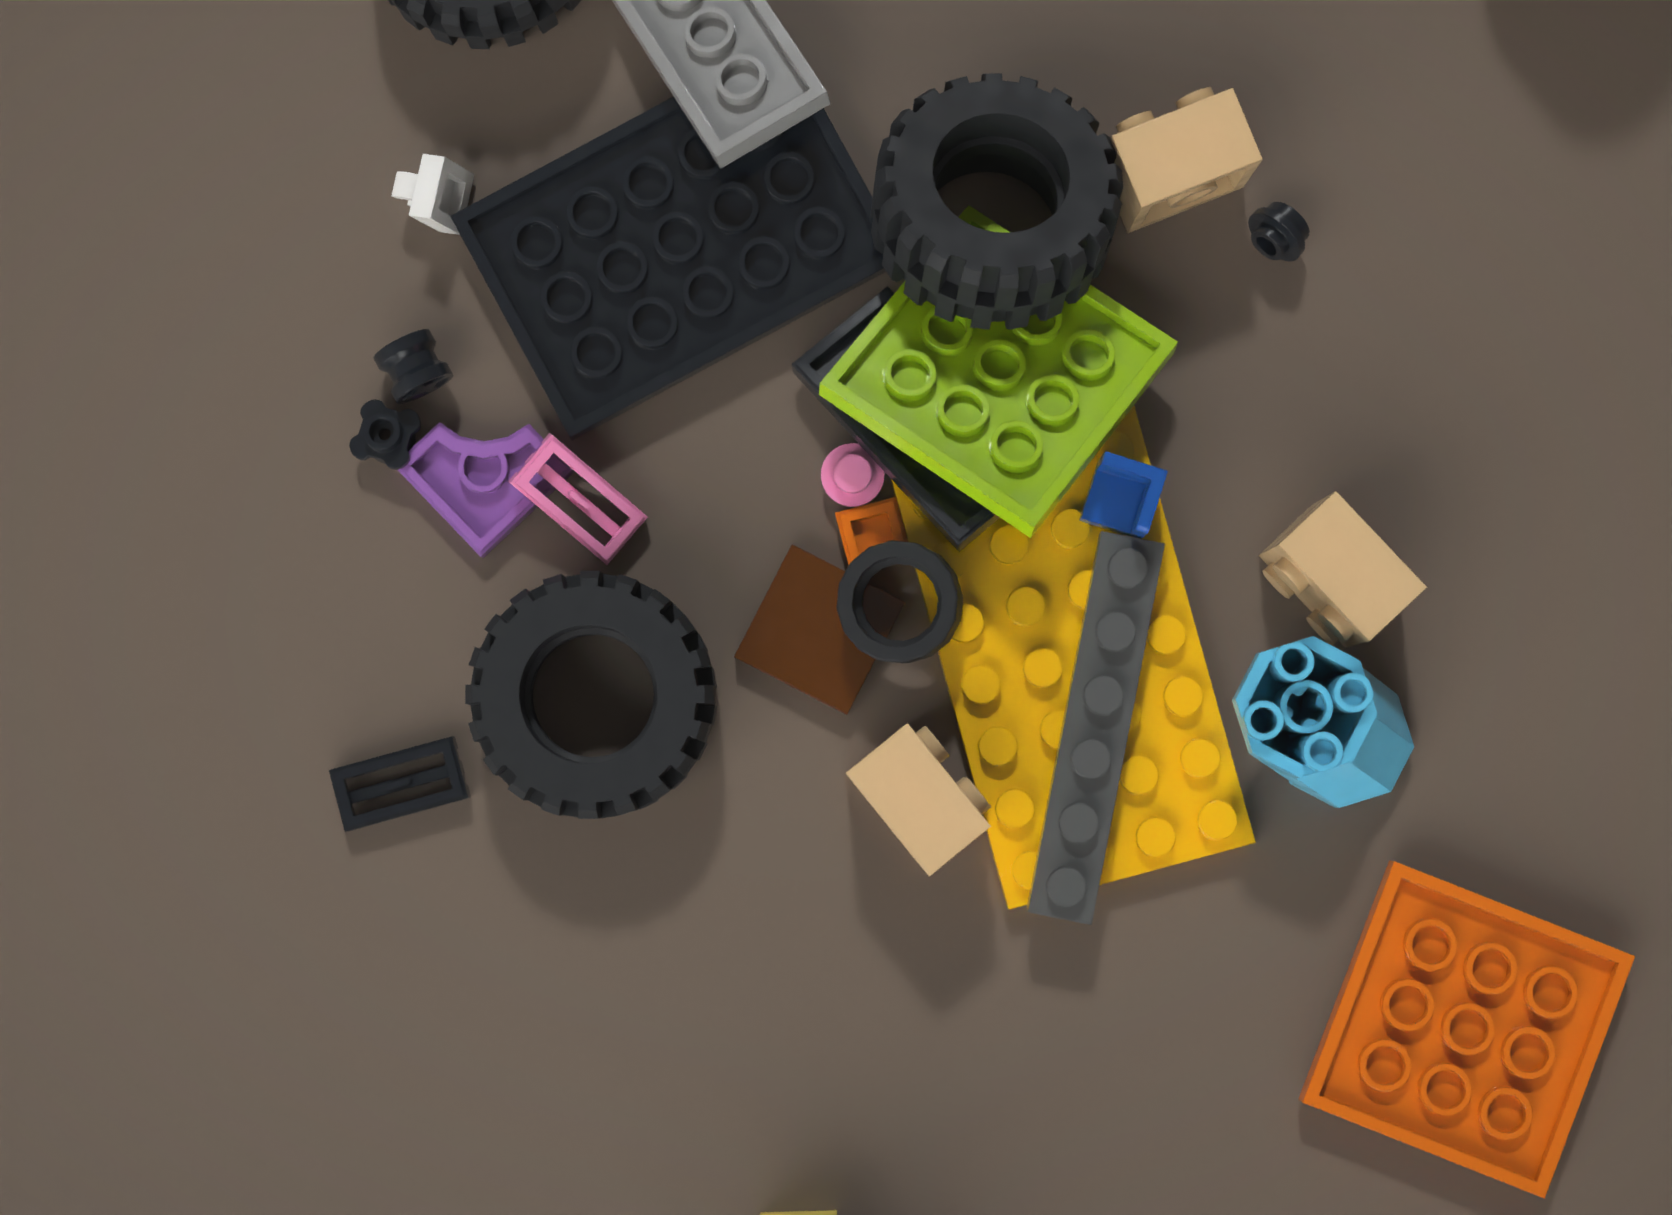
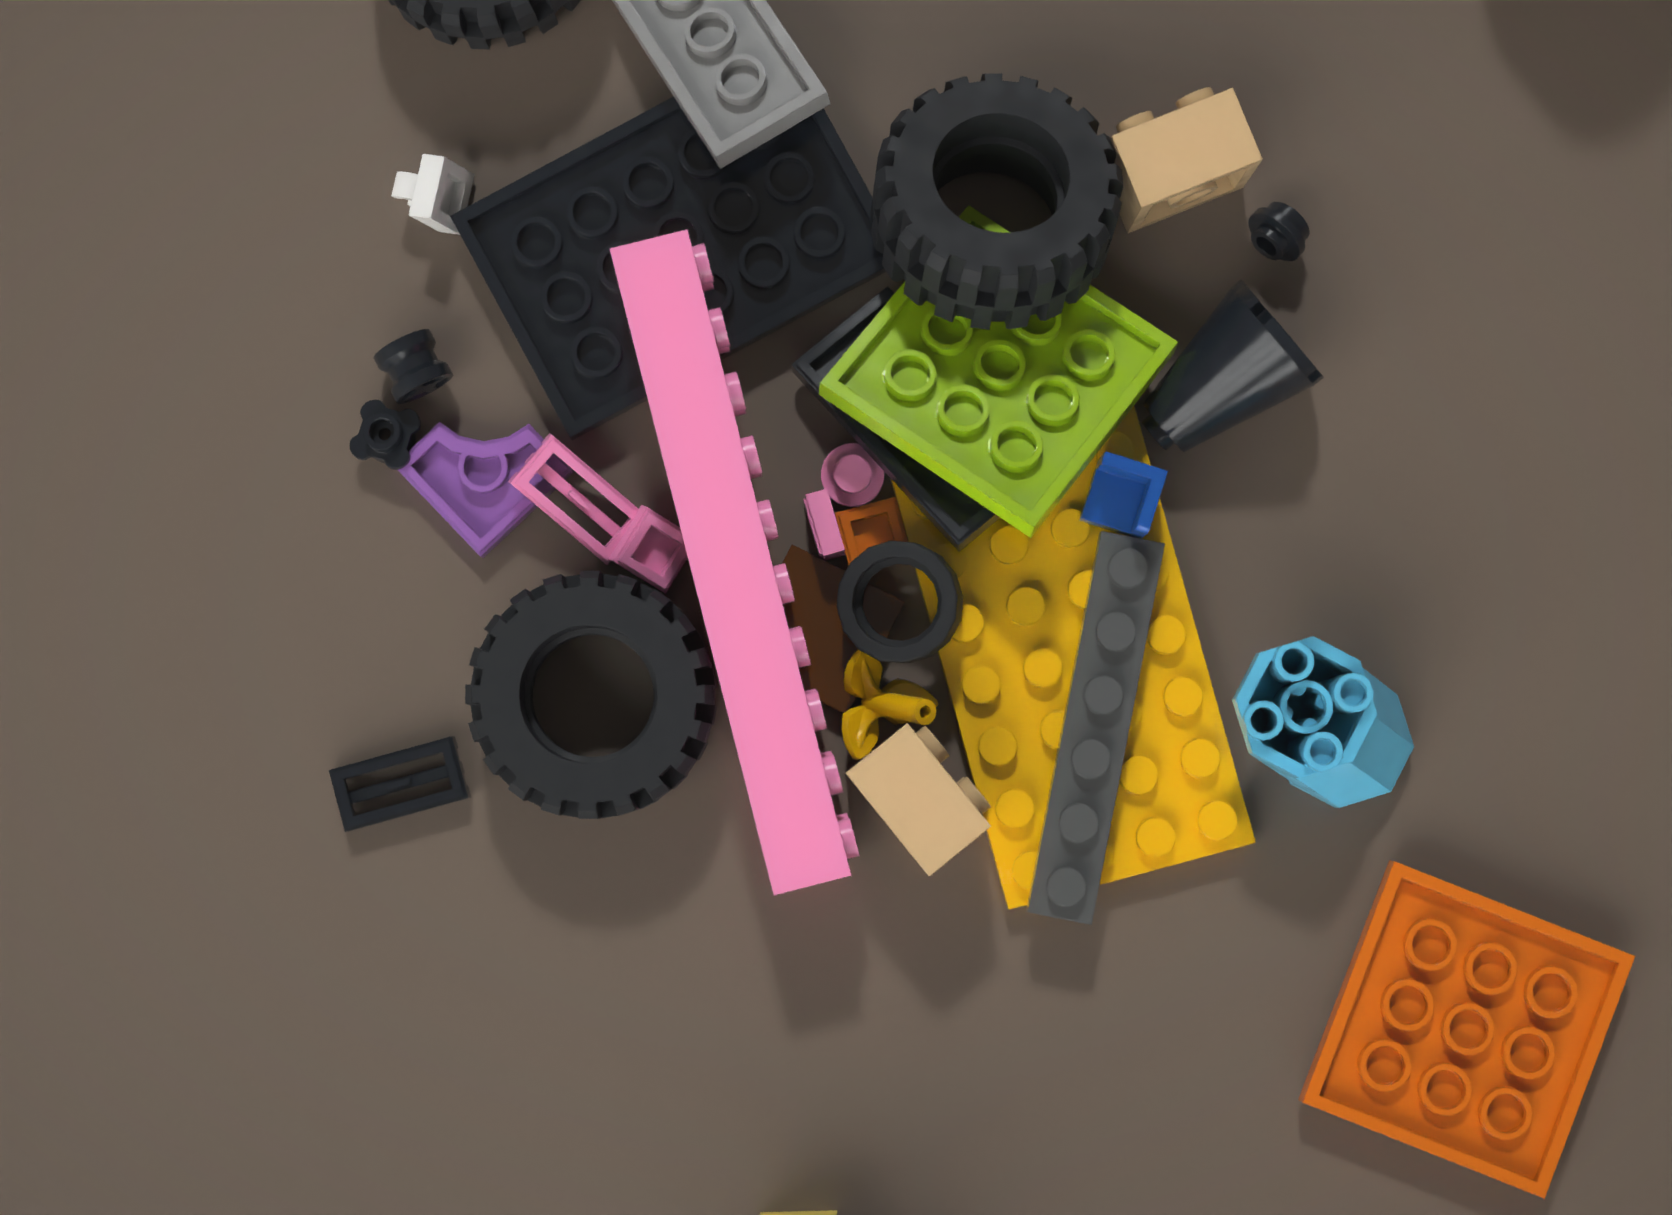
tan brick [1258,491,1427,647] -> none
none -> bright pink tile [608,505,688,594]
none -> bright pink brick [610,230,859,895]
none -> bright pink tile [803,488,845,561]
none -> yellow plant [841,650,939,760]
none -> black cone [1141,280,1324,452]

